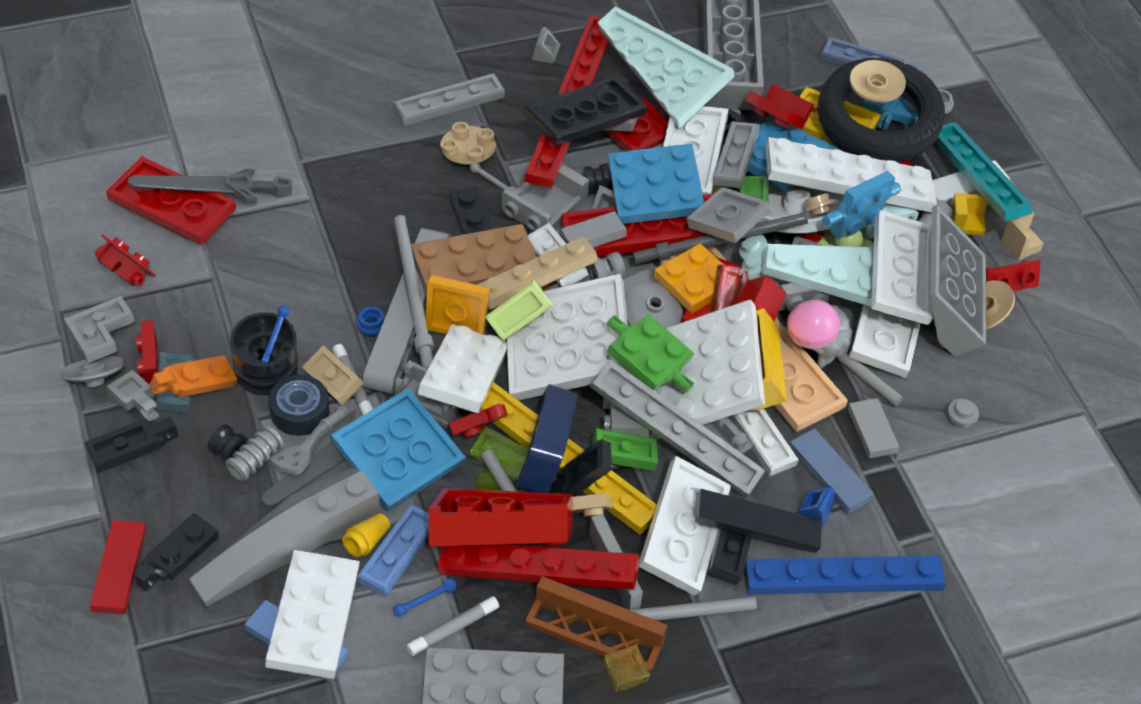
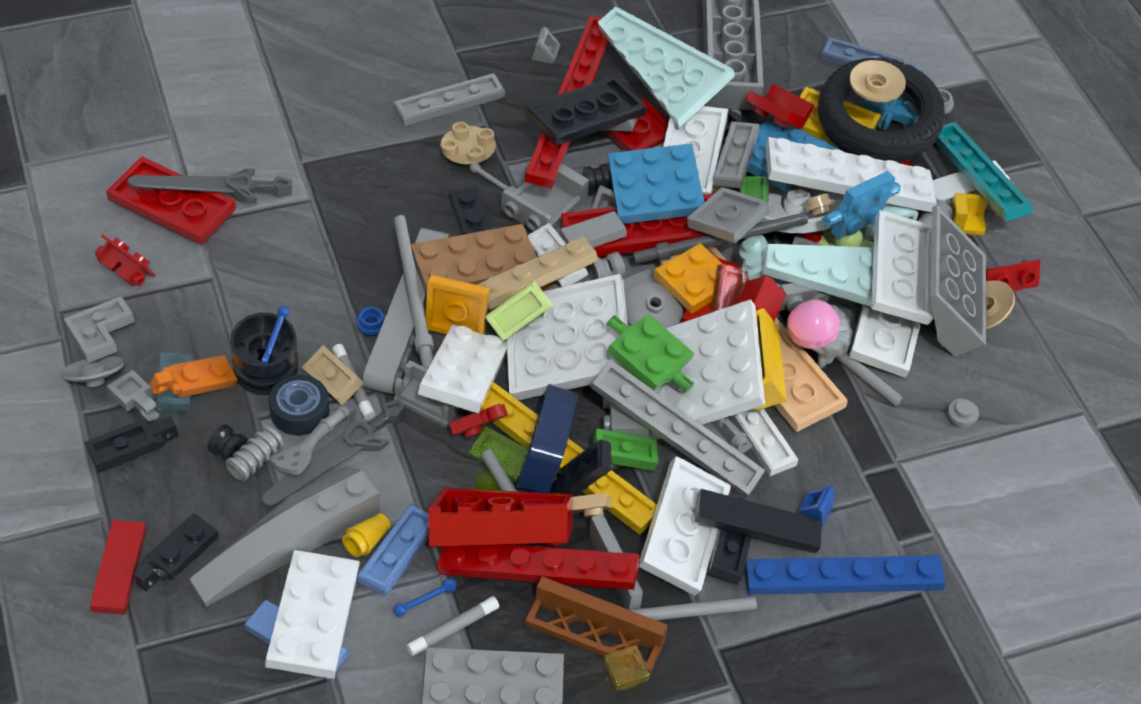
red plate [136,320,159,384] -> none
dark azure plate [331,388,466,512] -> none
sand blue tile [789,428,874,514] -> none
light grey tile [847,398,899,459] -> none
tan panel [1001,212,1044,260] -> none

